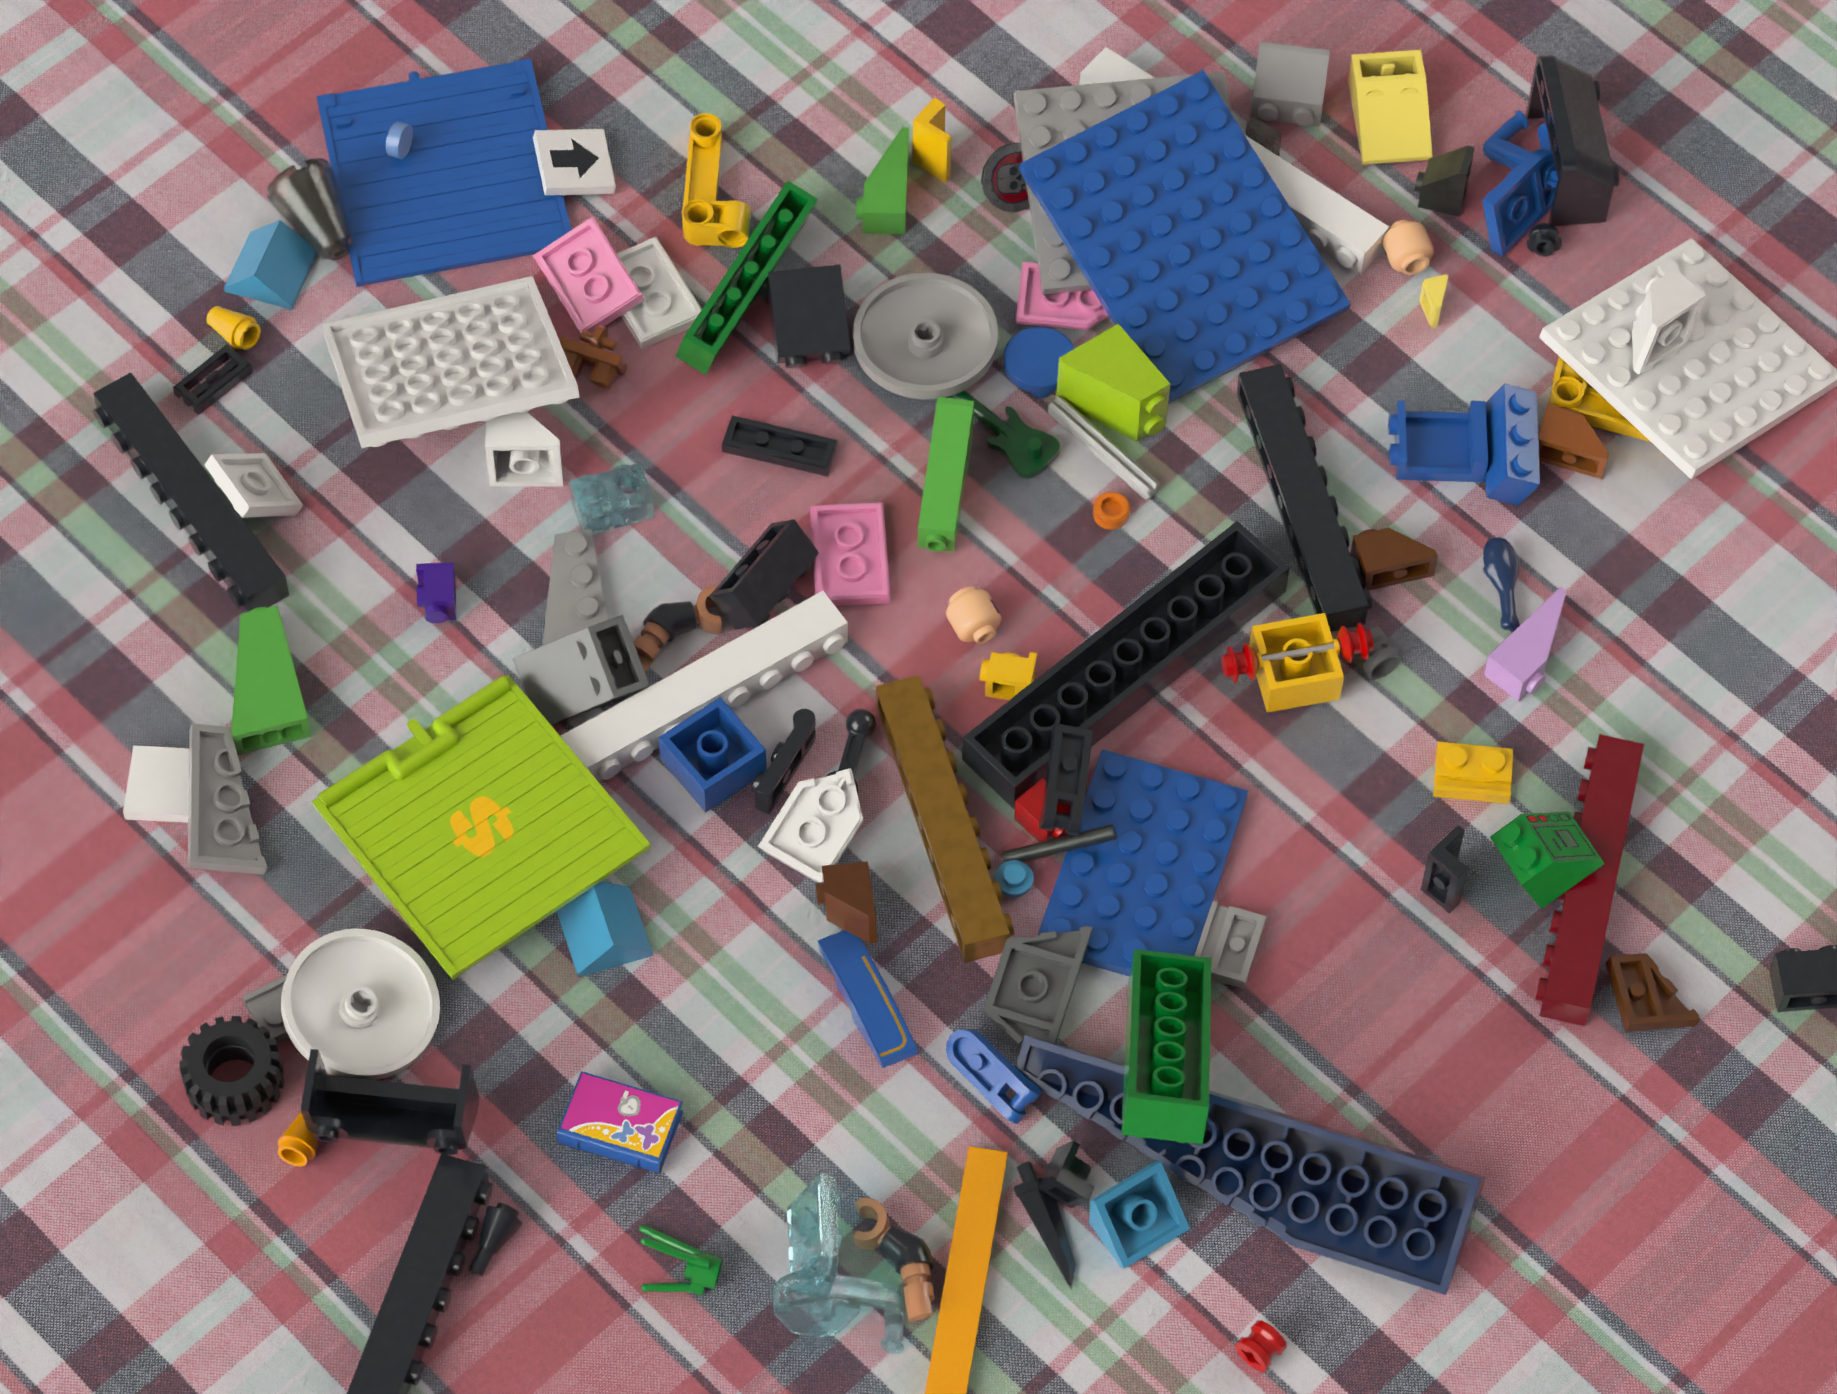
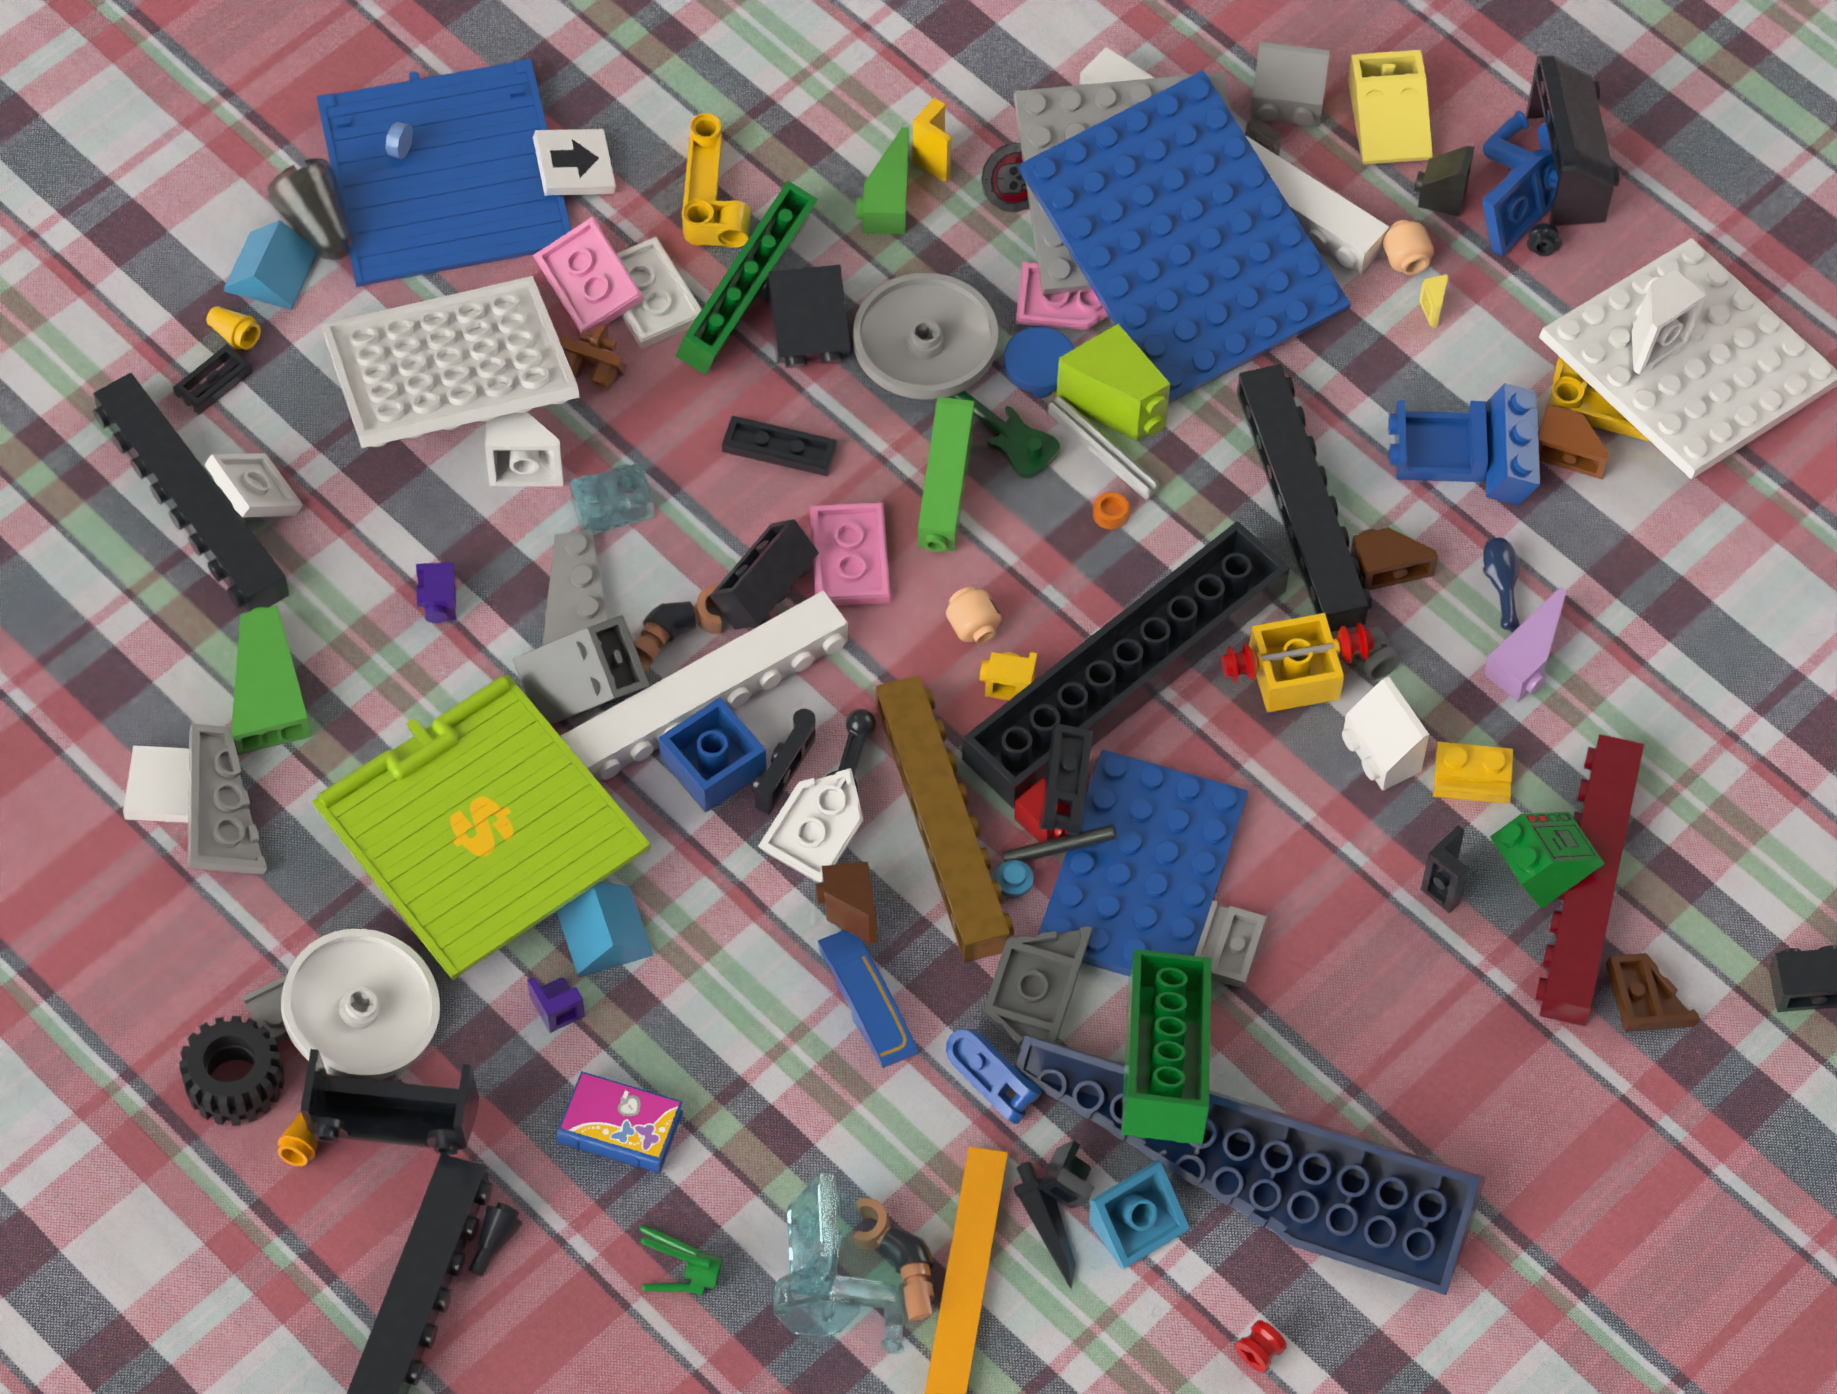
none -> dark purple panel [527,977,585,1033]
none -> white slope [1342,676,1429,791]

